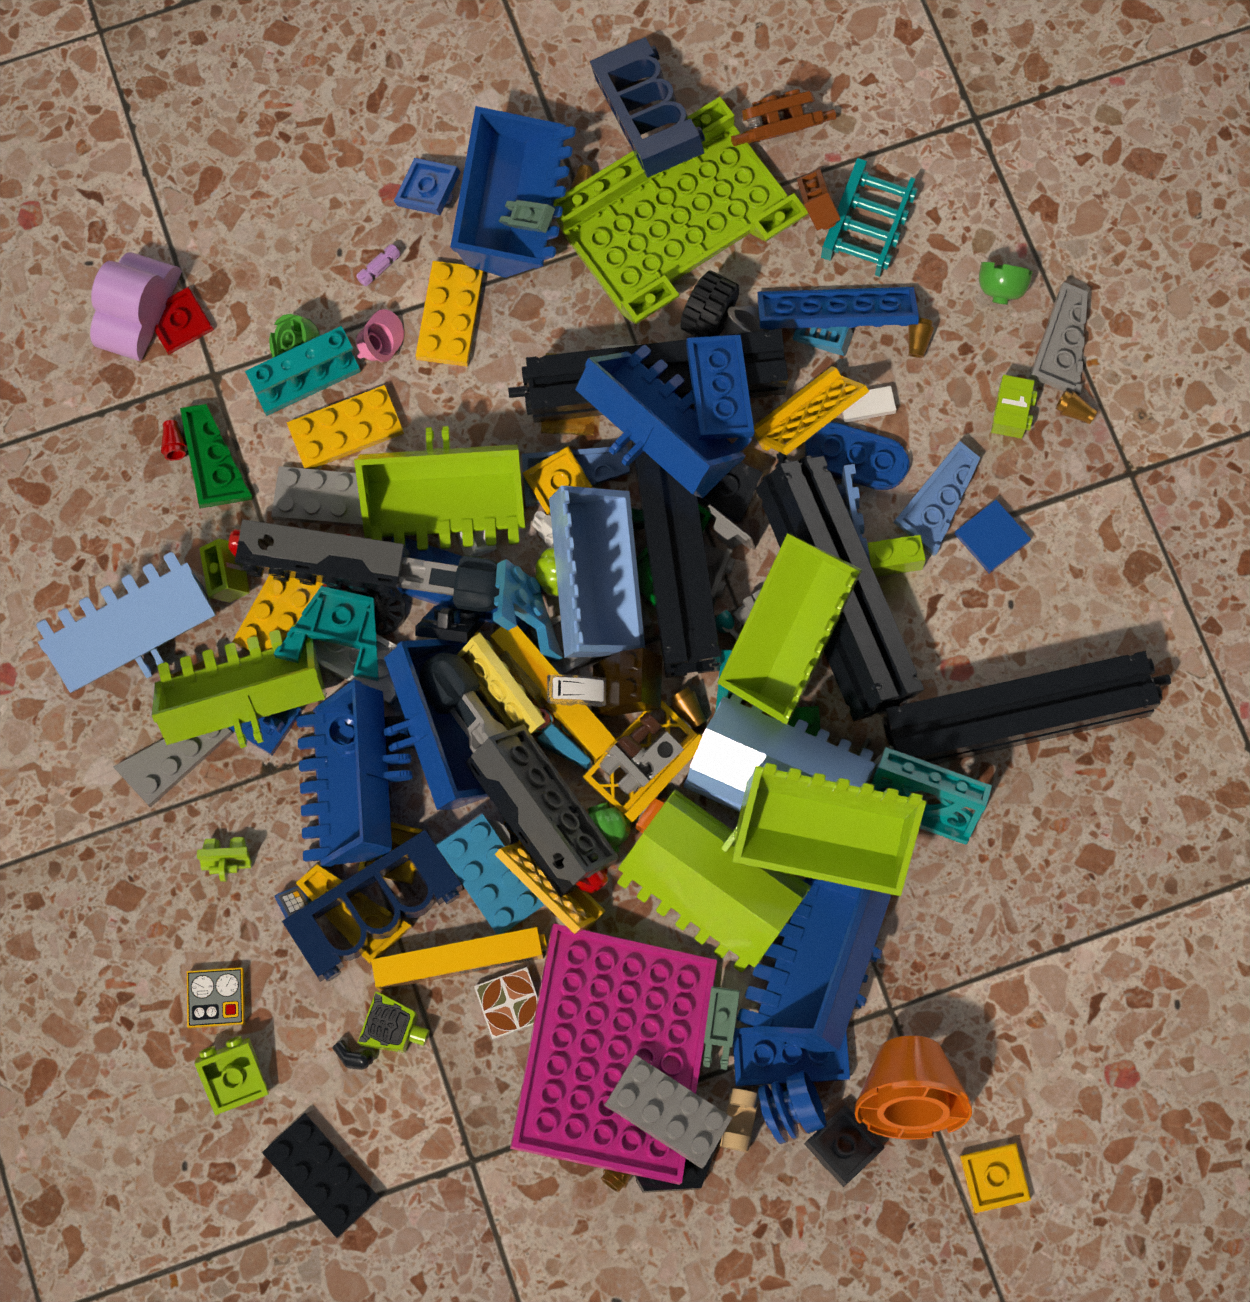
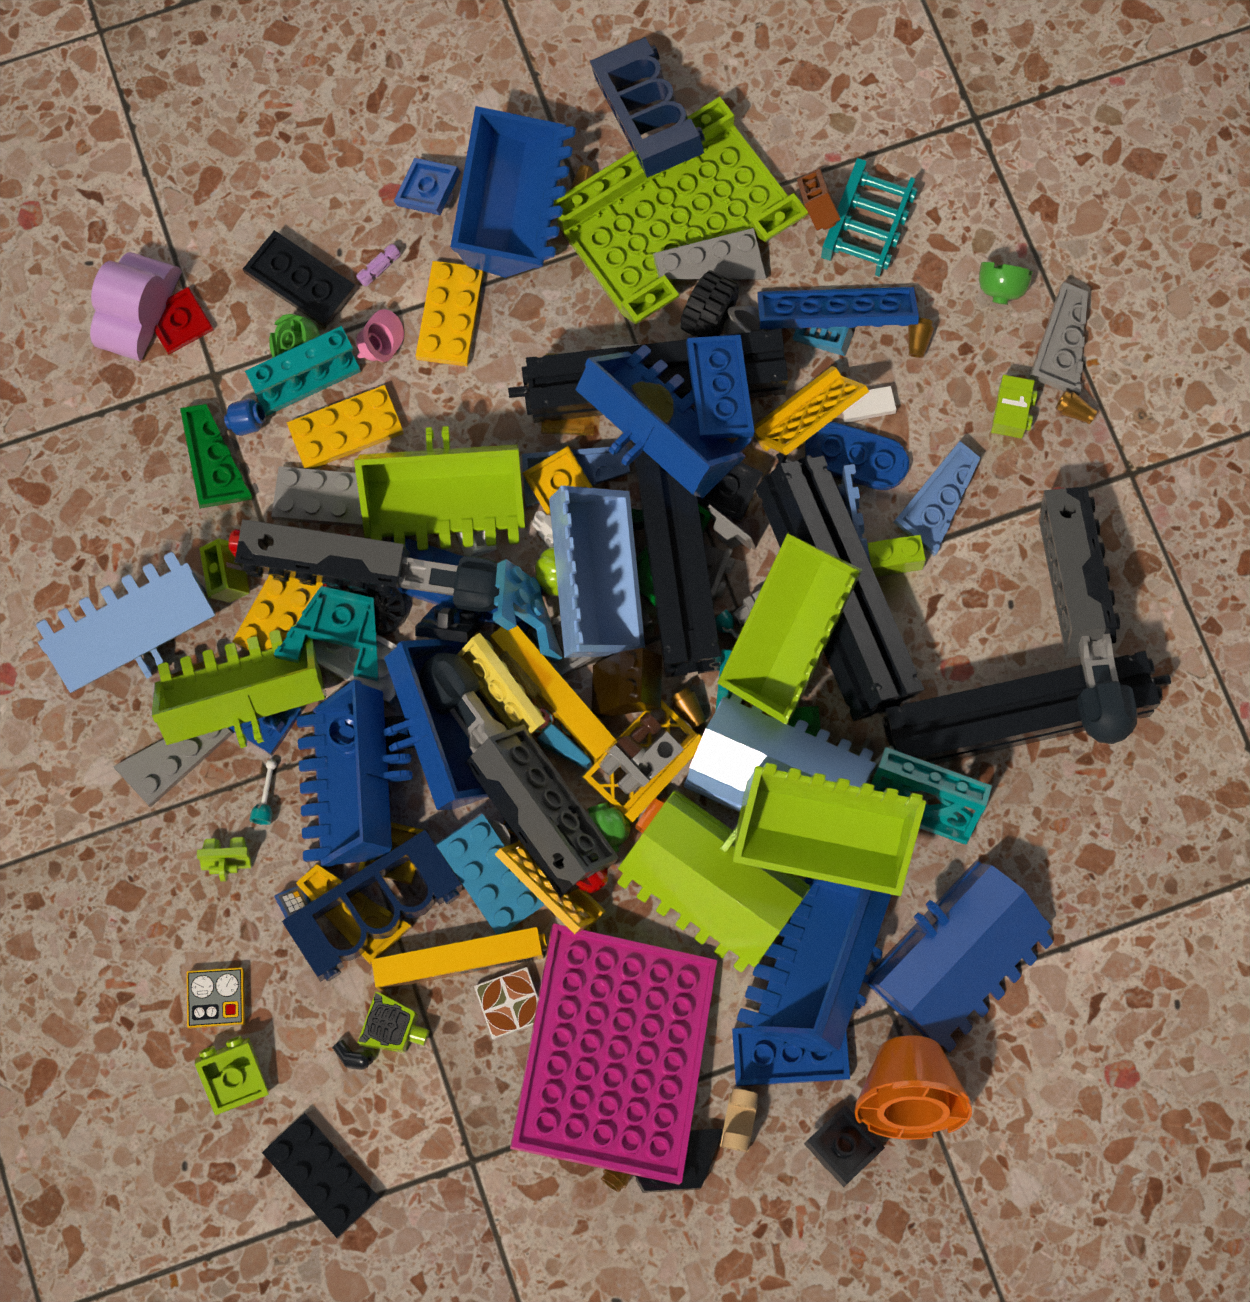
red cone [161,420,187,461] -> none
sand green hinge [499,200,555,233] -> none
slope [547,675,606,707] -> none
light grey plate [604,1055,732,1169] -> none
sand green hinge [703,986,740,1070] -> none
dark orange piece [731,89,836,146] -> none
blue wheel [758,1070,827,1144] -> none
blue tile [955,500,1031,574] -> none
yellow tile [959,1143,1031,1214] -> none
none -> blue head [224,398,266,436]
none -> black plate [243,230,357,328]
none -> hinge [249,759,277,825]
none -> clear yellow tile [631,381,674,425]
none -> light grey wing [653,228,766,280]
none -> blue piece [865,861,1053,1052]
none -> piece [1038,486,1137,744]

